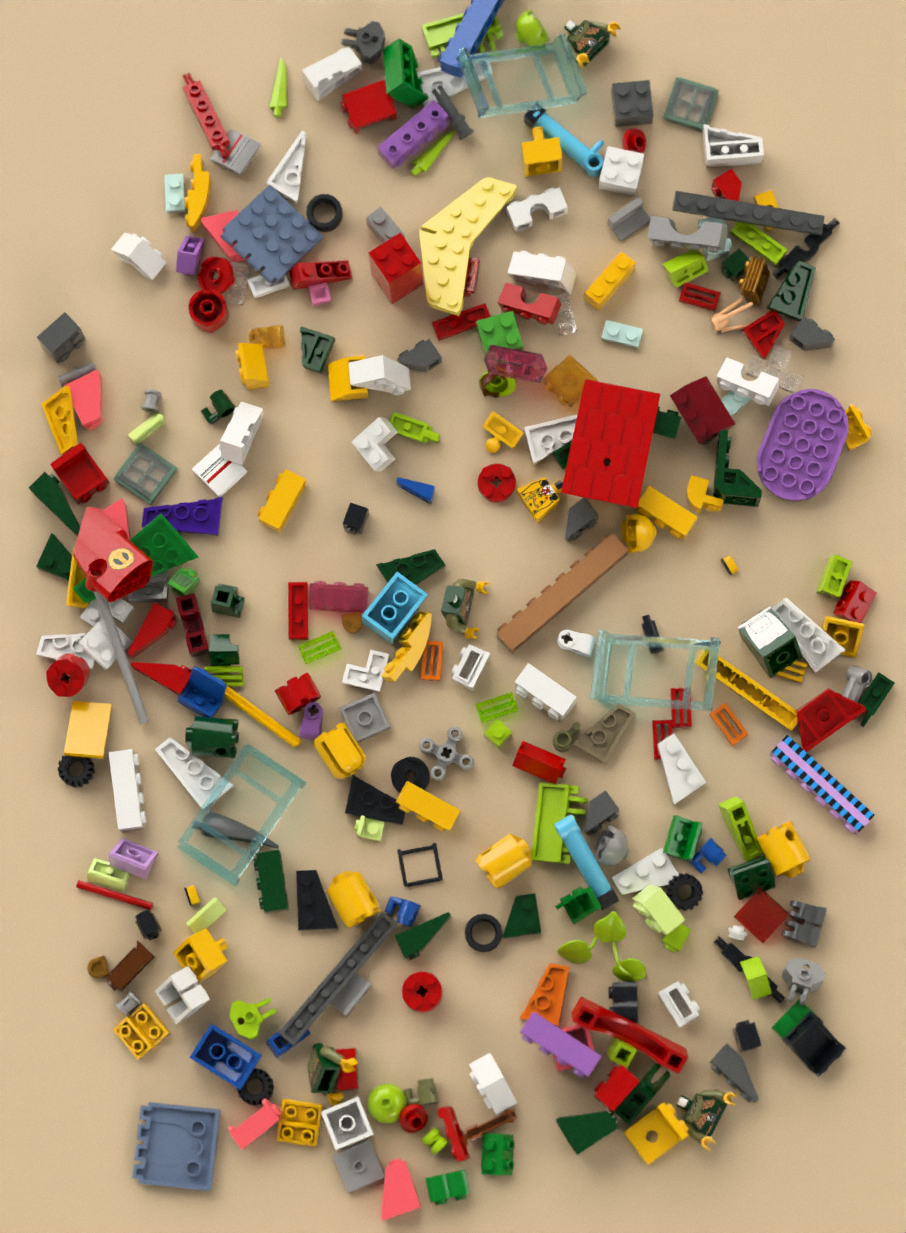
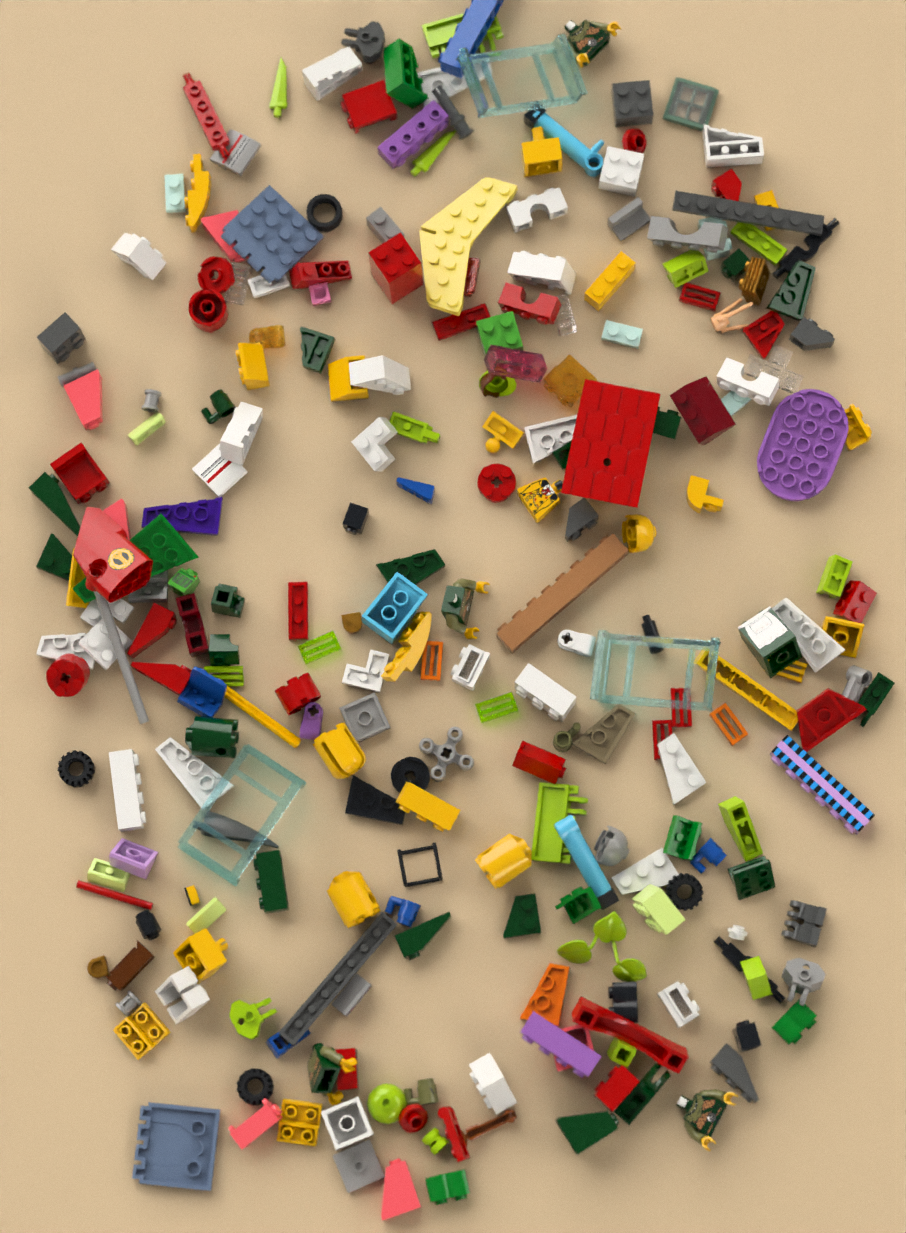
yellow wing [41,386,78,455] -> none
yellow tile [64,701,112,759] -> none
clear piece [114,442,178,505] -> none
medium lavender slope [176,235,205,275] -> none
blue slope [189,1023,262,1089] -> none
yellow brick [257,469,307,533] -> none
white wing [266,131,307,204] -> none
black wing [296,870,338,931] -> none
clear pink brick [308,581,369,613] -> none
yellowish green bracket [354,815,385,842] -> none
dark grey slope [397,339,442,372] -> none
red brick [402,971,443,1013] -> none
black tyre [465,914,502,952] -> none
green bracket [481,1134,515,1176] -> none
lime brick [484,719,512,749] -> none
lime cylinder [515,9,550,48] -> none
dark grey slope [585,790,619,834] -> none
yellow bracket [623,1102,689,1165] -> none
yellow brick [636,486,698,540] -> none
lime brick [661,924,691,953] -> none
dark green bracket [713,430,762,507] -> none
yellow piece [721,555,739,576] -> none
clear red tile [734,887,790,943] -> none
yellow cylinder [756,820,811,879] -> none
black panel [782,1011,846,1077] -> none

